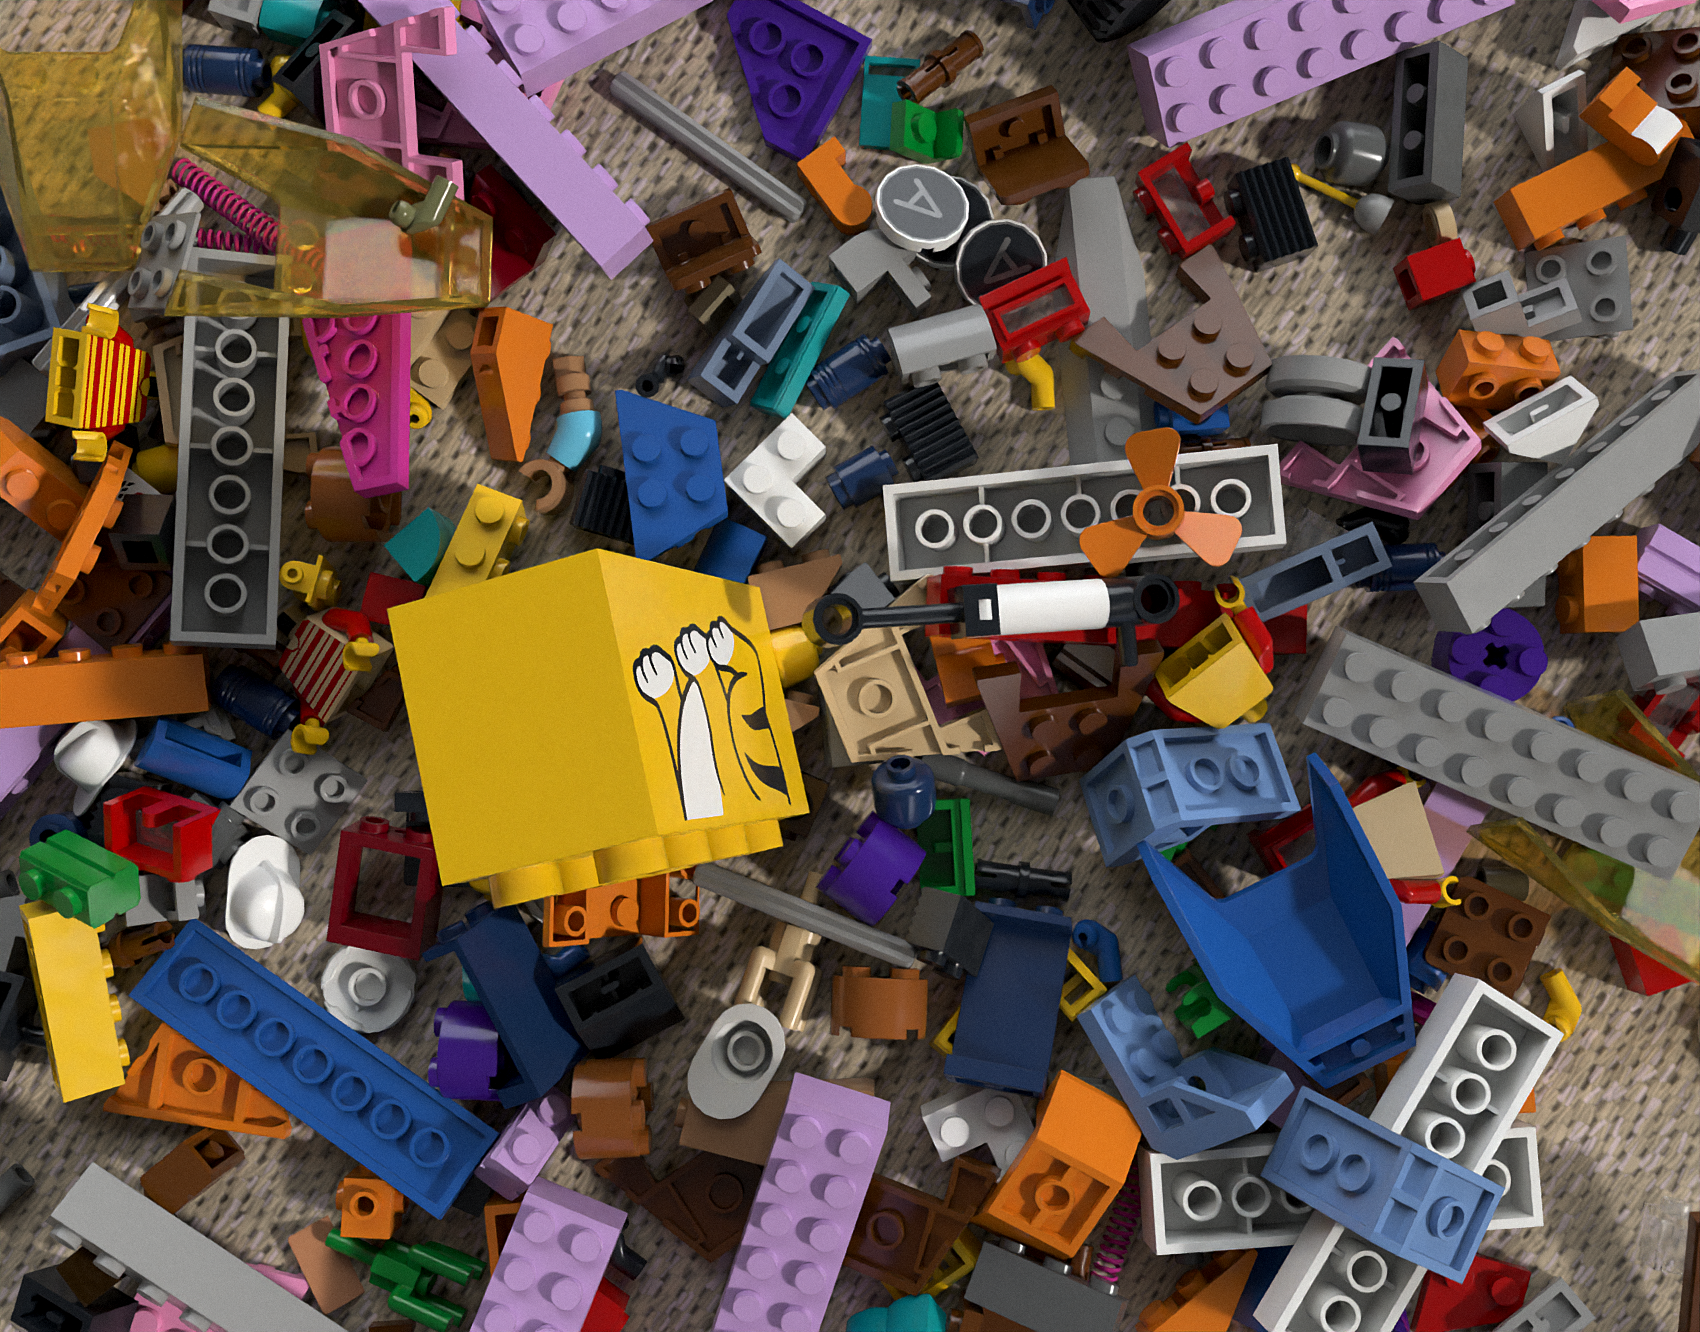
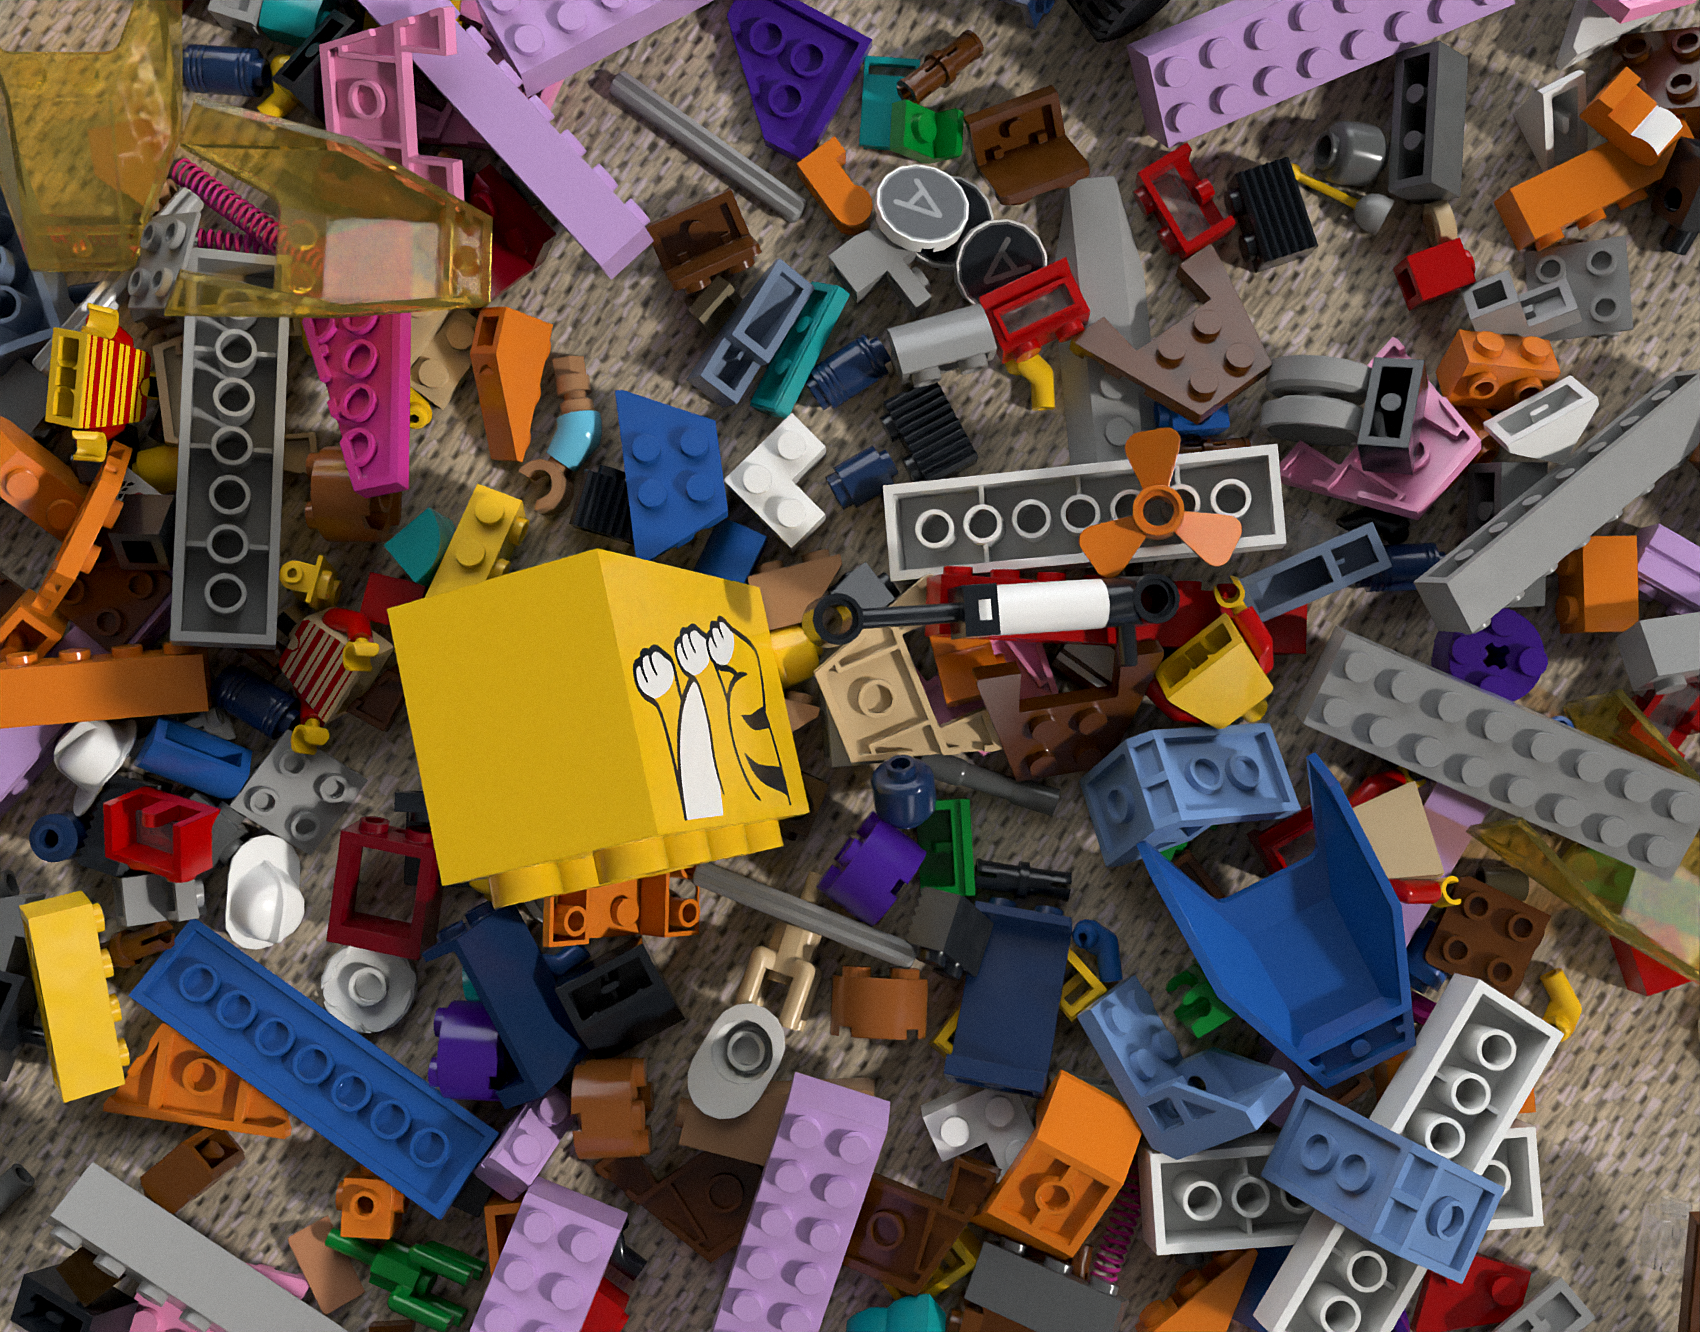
green brick [18,829,141,929] -> none
olive arm [389,175,459,235] -> none
black arm [635,352,684,398] -> none

